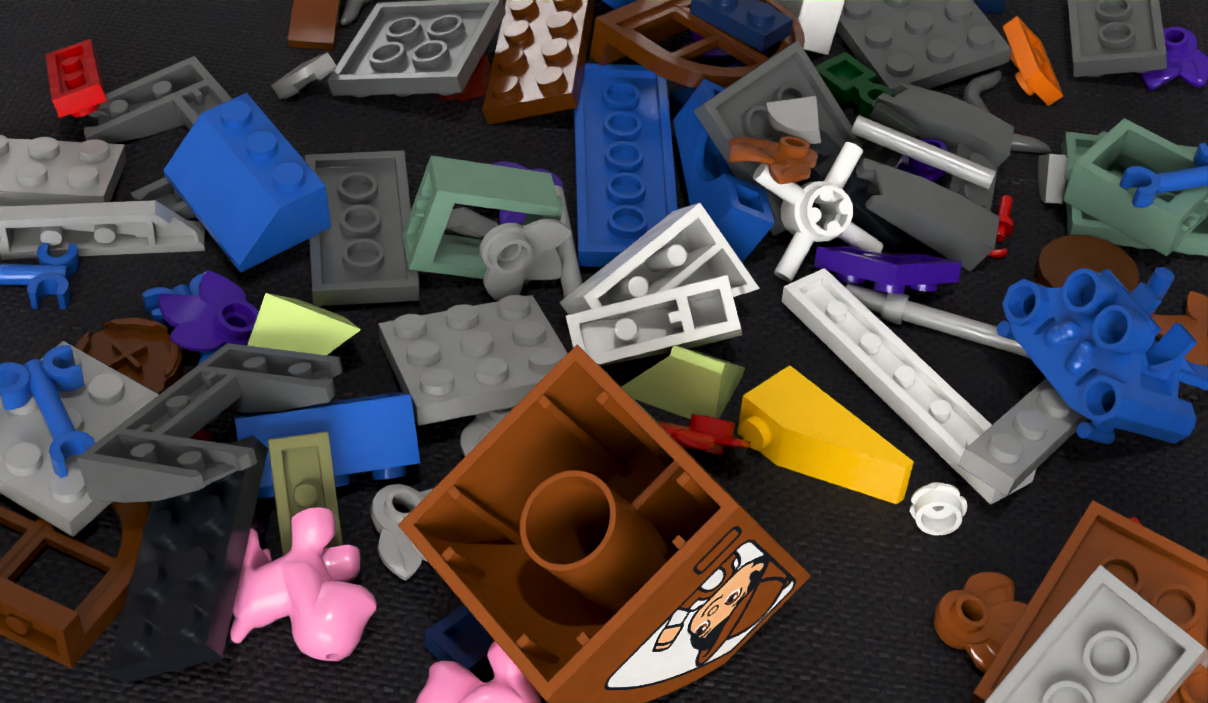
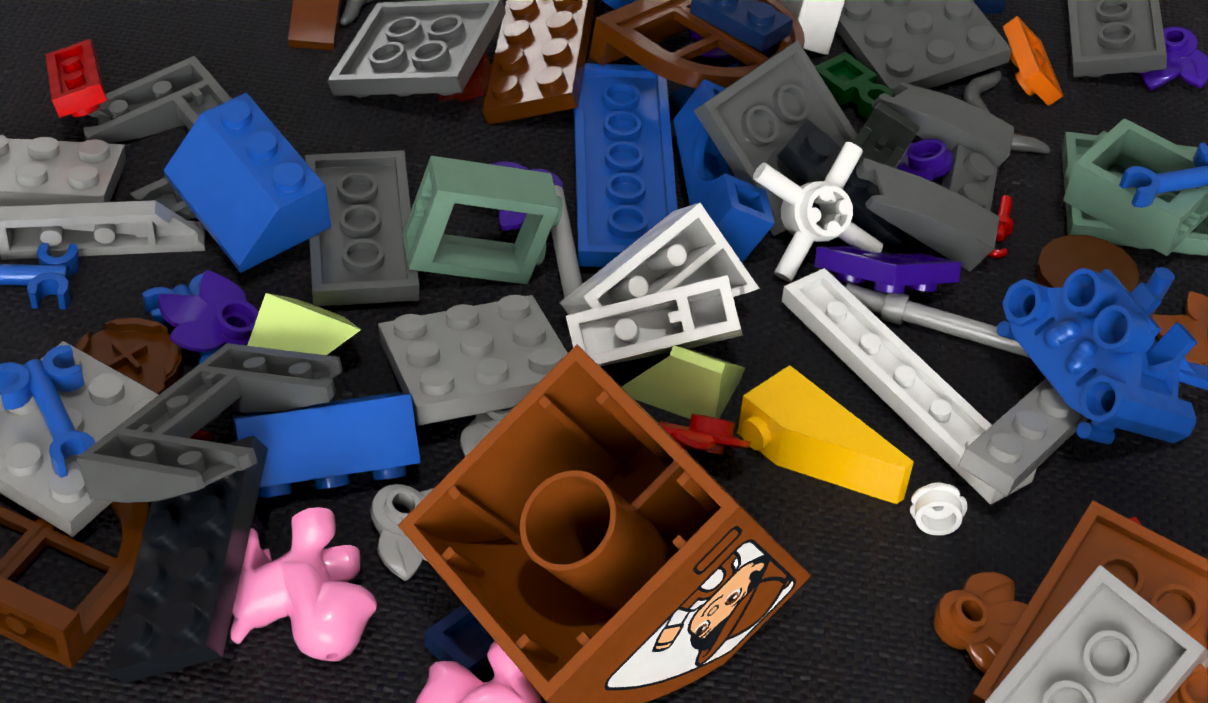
olive plate [267,431,343,556] -> none
light grey tile [271,52,336,100] -> none
light grey tile [443,207,499,239] -> none
light grey plate [480,219,572,301] -> none
dark orange plate [728,136,818,184] -> none
light grey tile [766,96,821,144] -> none
light grey bar [851,115,996,190] -> none
light grey tile [1038,154,1068,204] -> none

